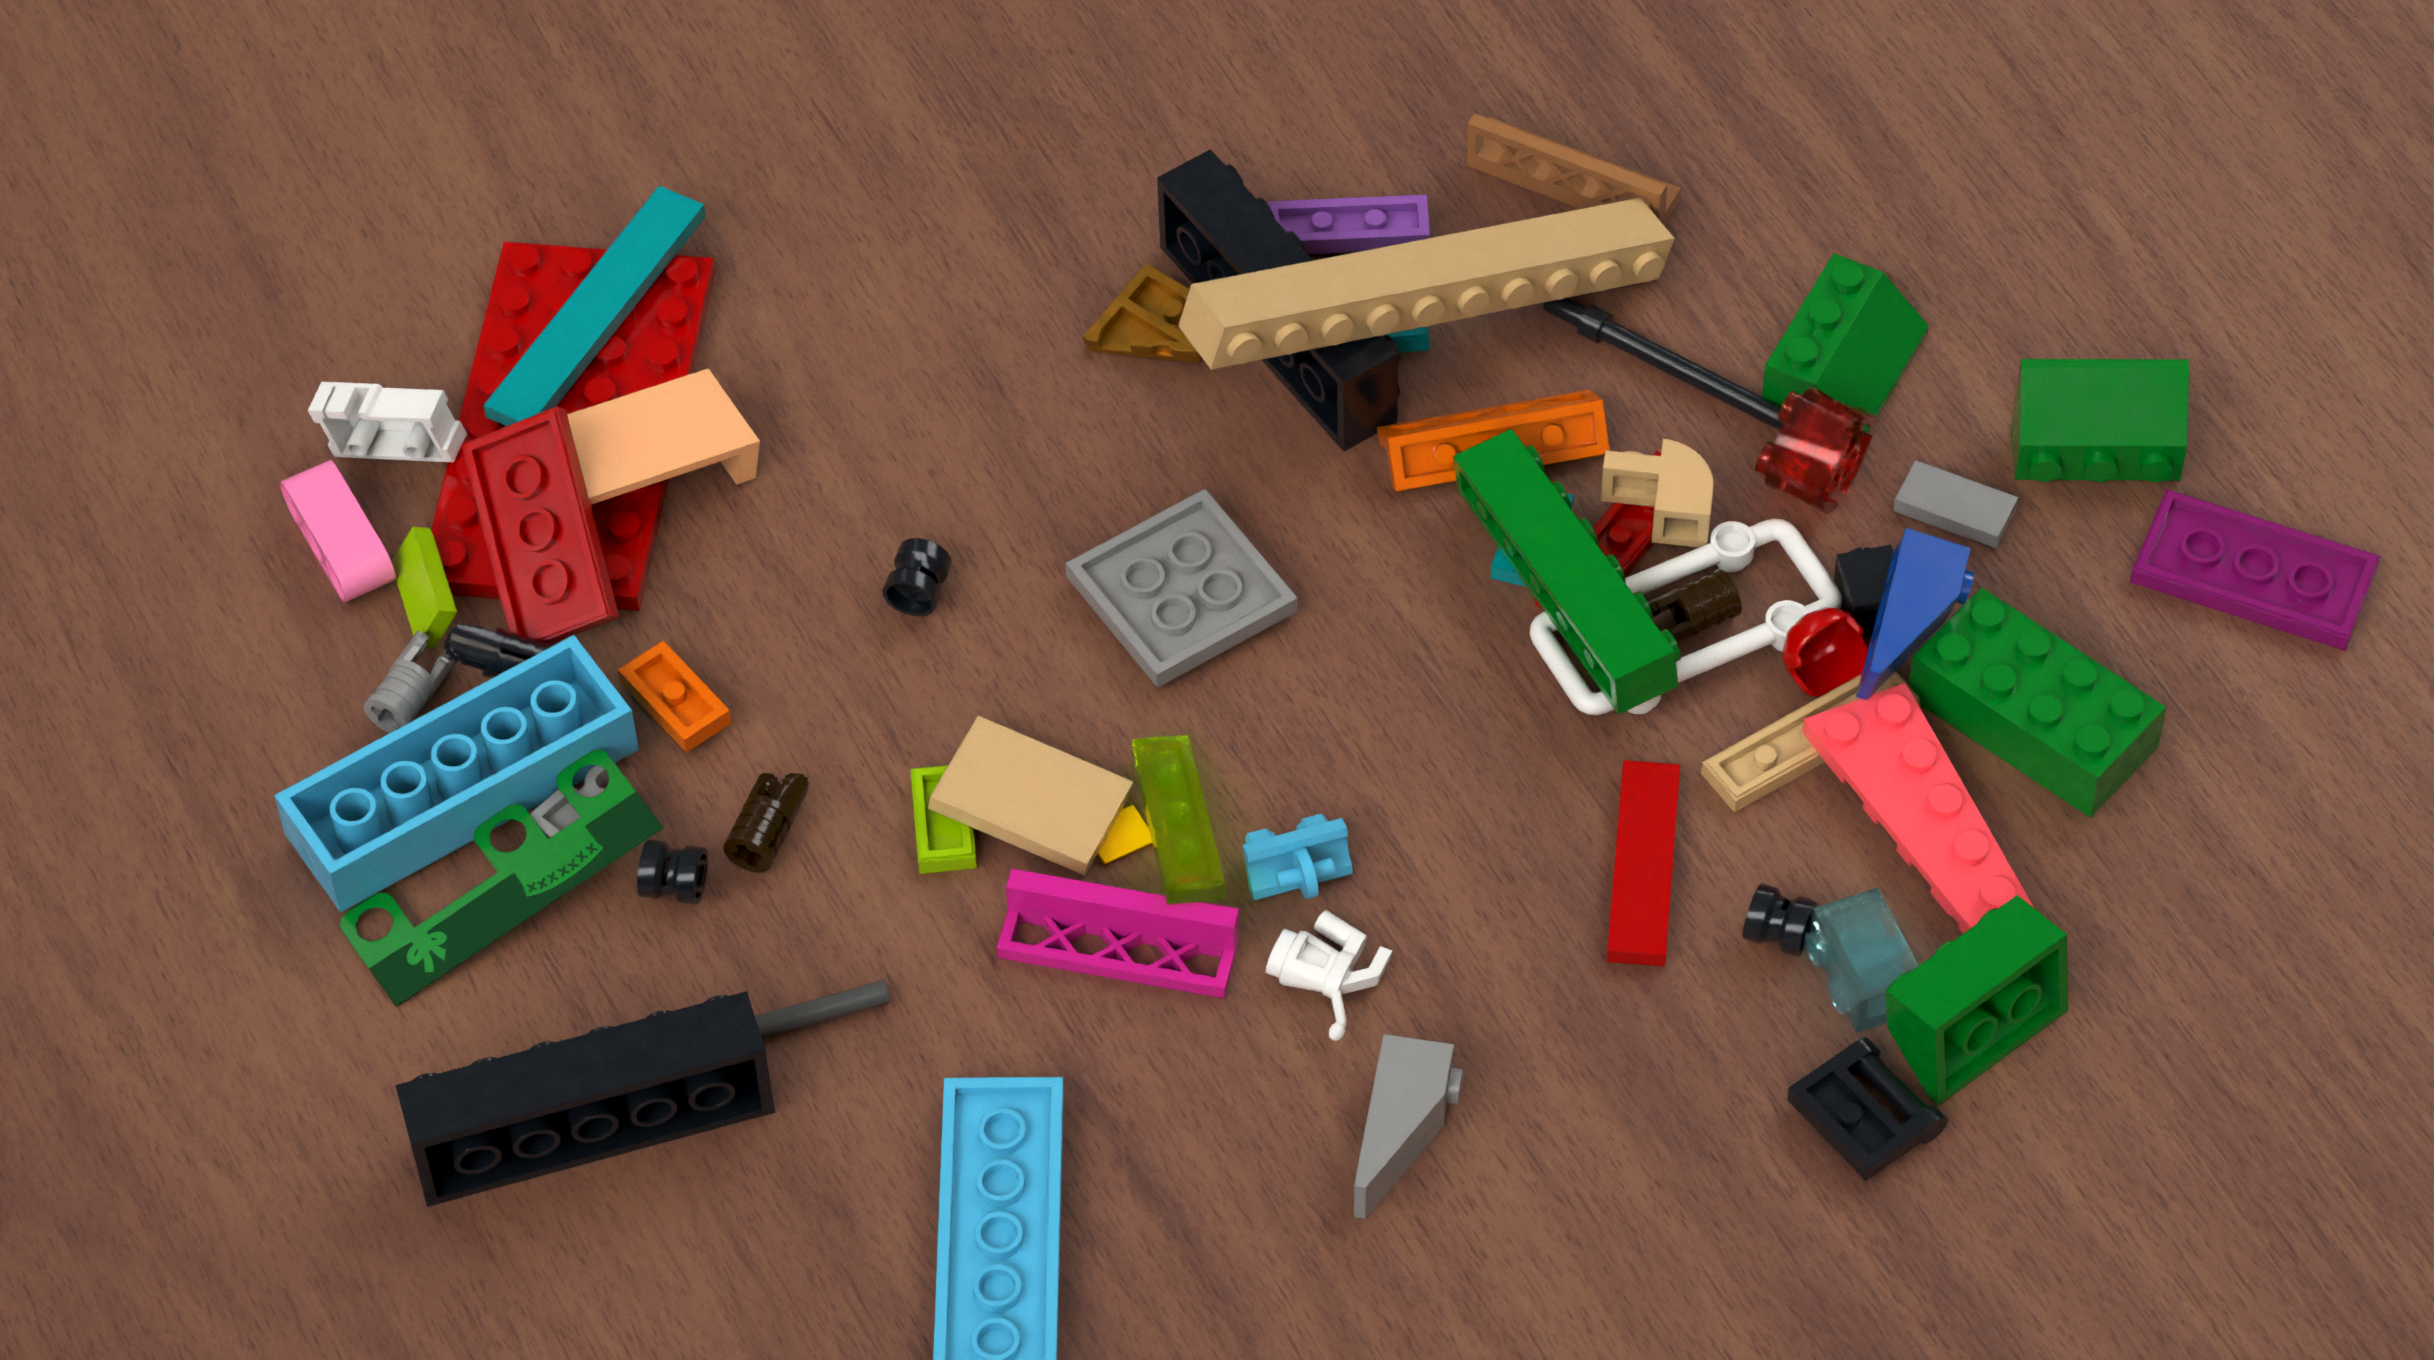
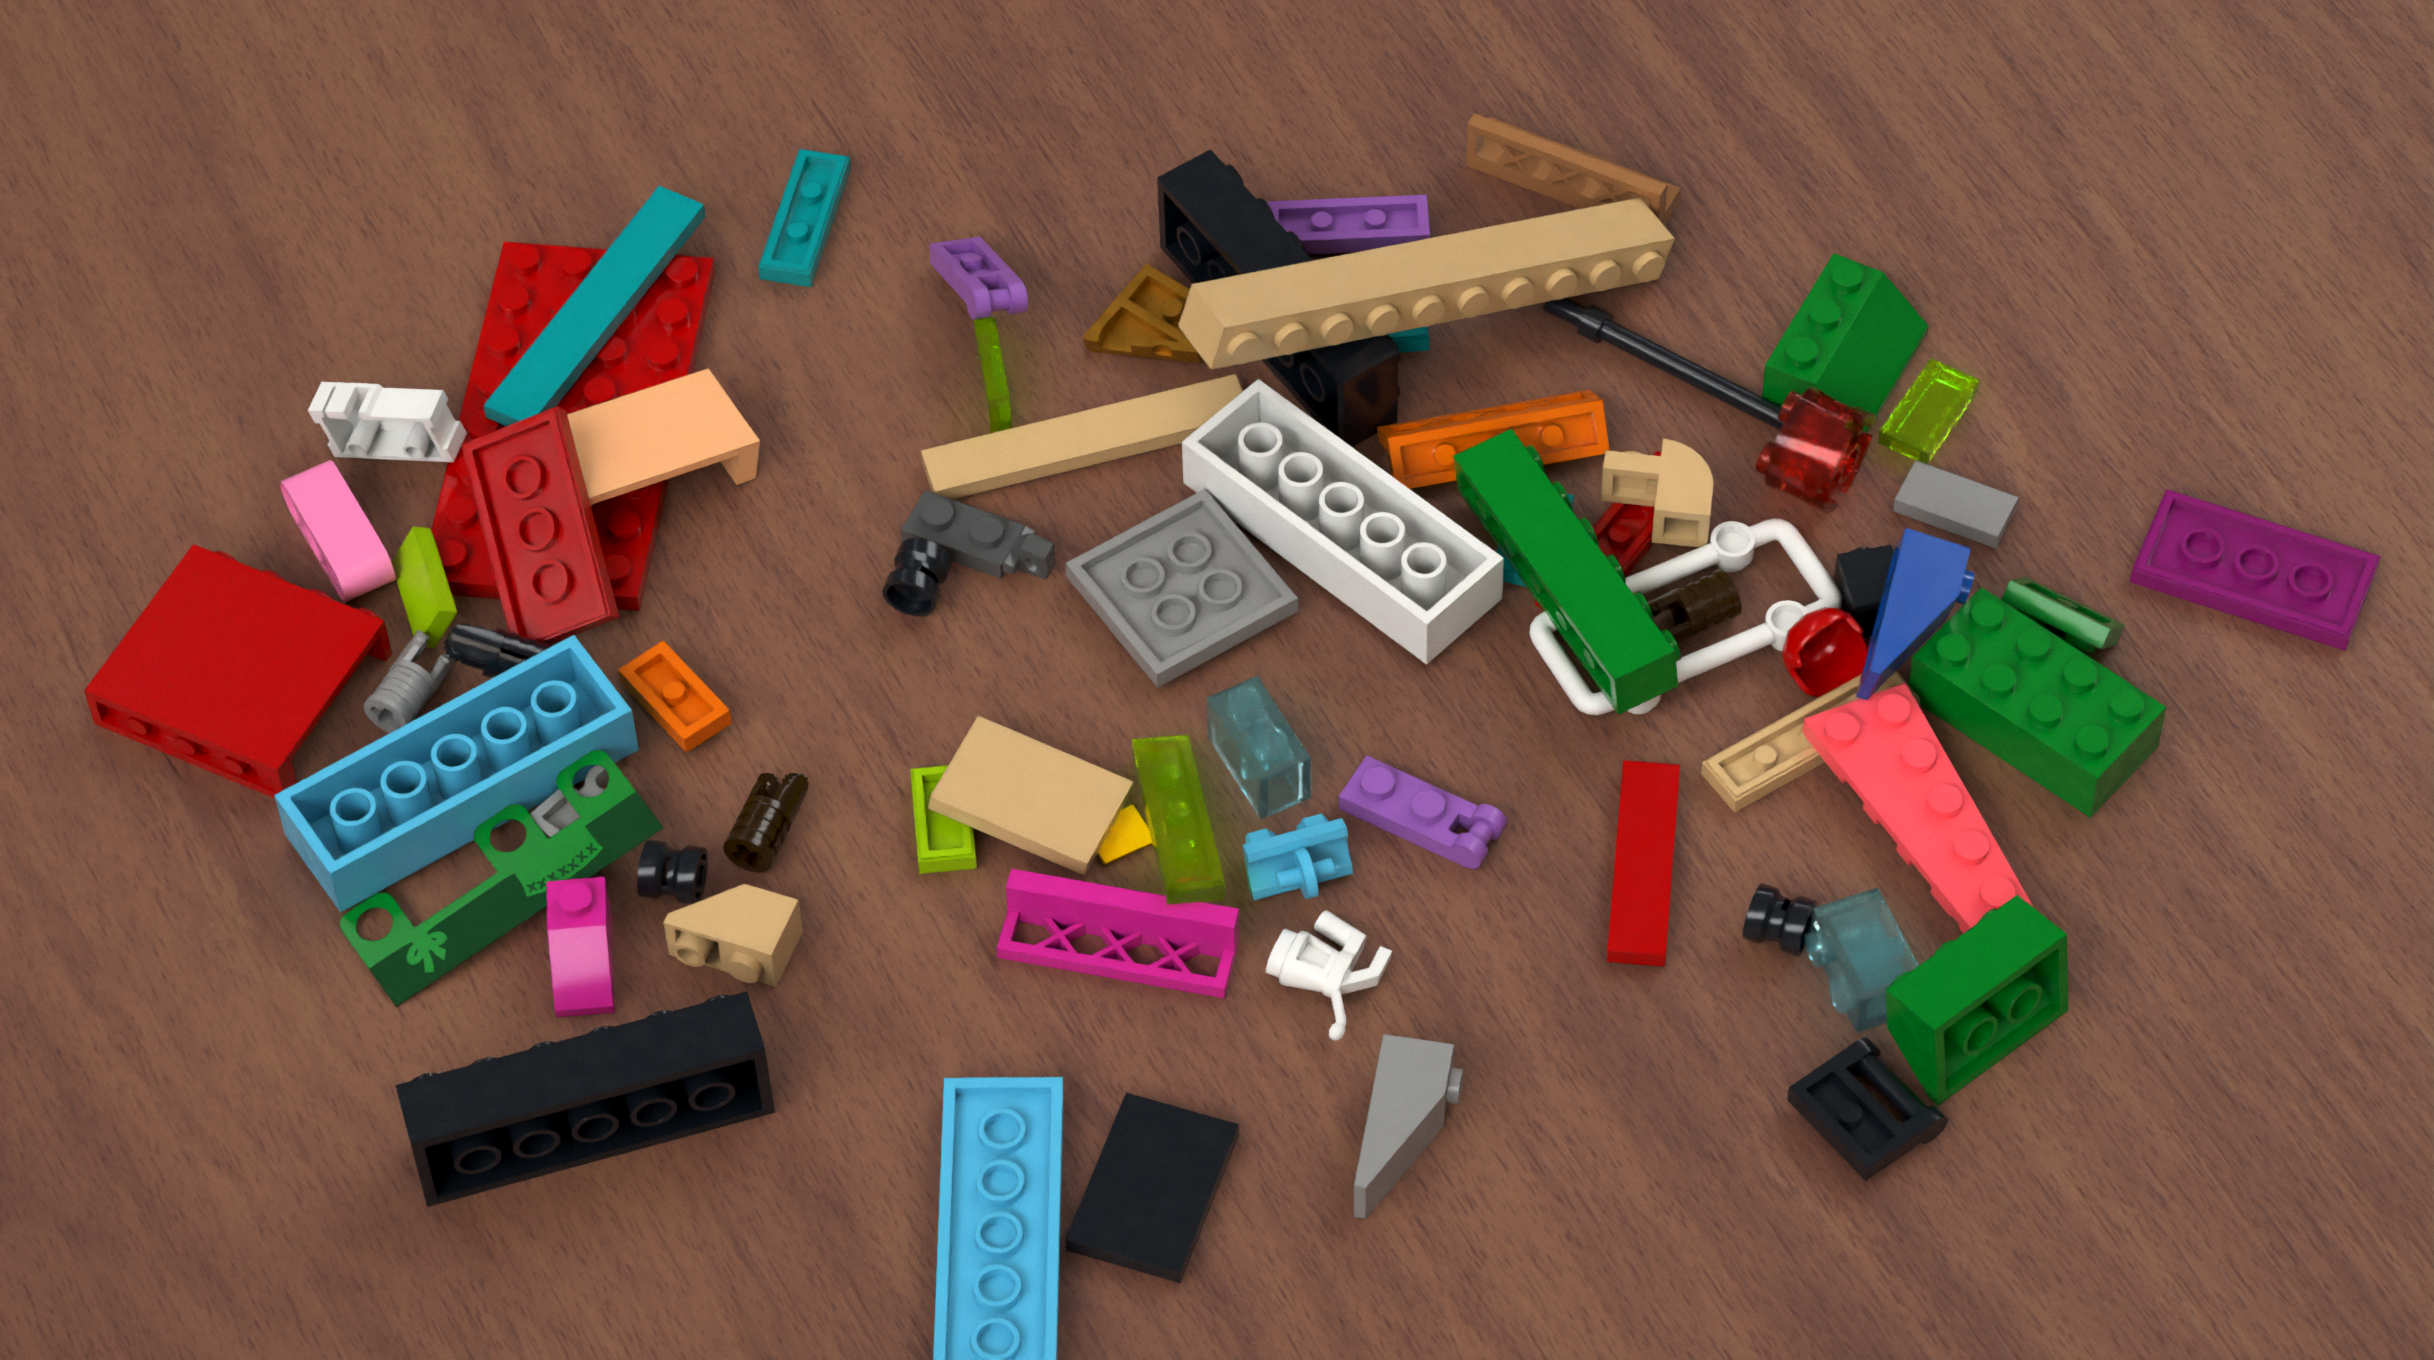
dark grey bar [755,980,890,1038] -> none
green slope [2011,359,2189,482] -> none
none -> red panel [84,544,392,798]
none -> dark pink slope [546,877,615,1017]
none -> tan slope [663,884,803,987]
none -> teal tile [758,149,851,287]
none -> dark grey hinge [901,490,1056,580]
none -> tan tile [921,374,1243,499]
none -> medium lavender plate [929,236,1028,320]
none -> clear neon green tile [973,315,1012,433]
none -> black tile [1065,1093,1239,1283]
none -> white brick [1182,379,1504,665]
none -> clear light blue brick [1207,676,1311,820]
none -> medium lavender plate [1339,755,1508,869]
none -> clear neon green tile [1878,358,1979,464]
none -> green plate [2001,577,2125,653]

